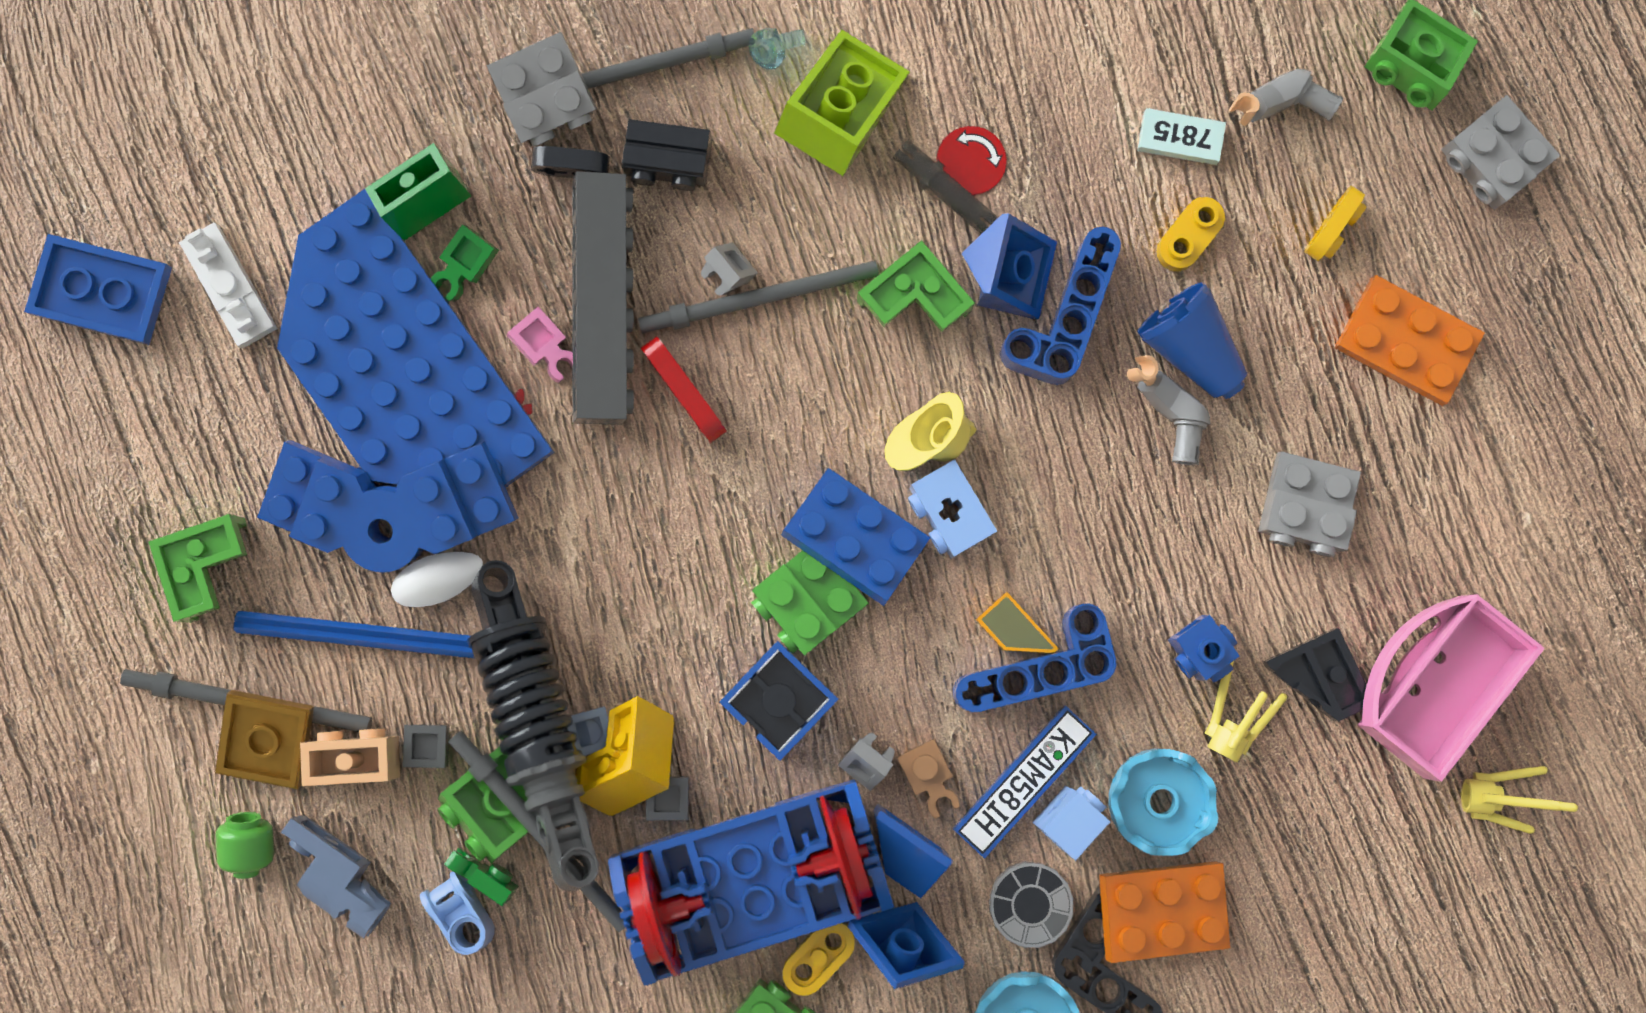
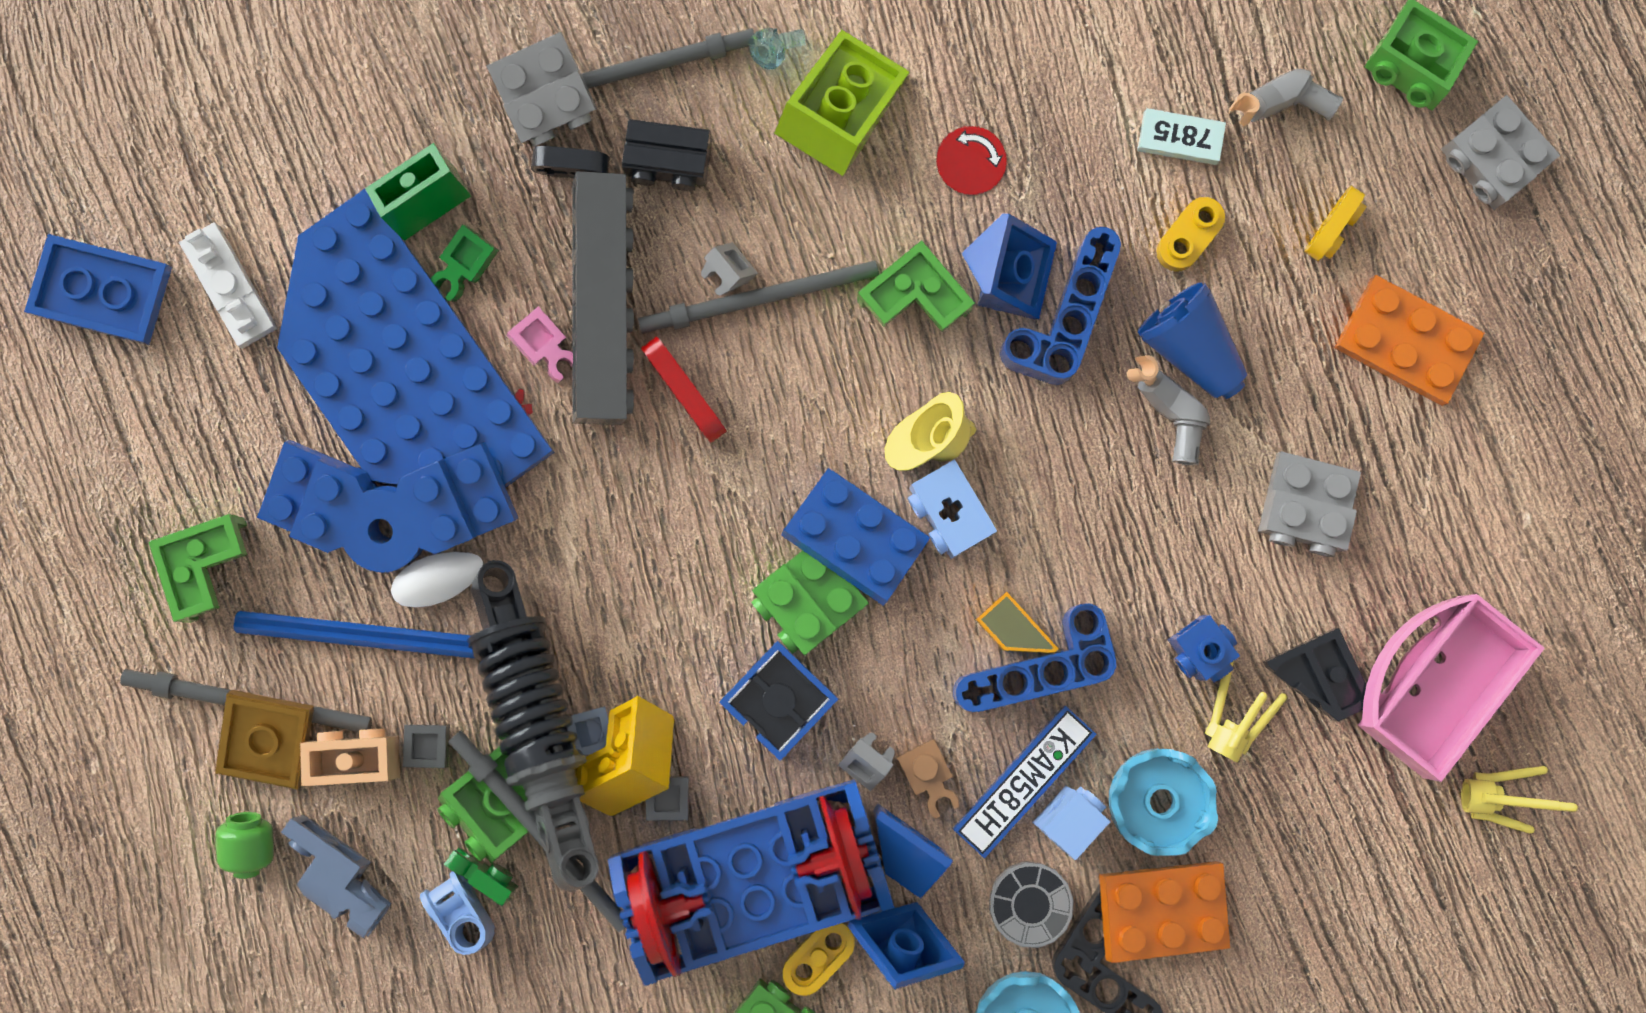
clear smoke pin [893,139,999,234] -> none

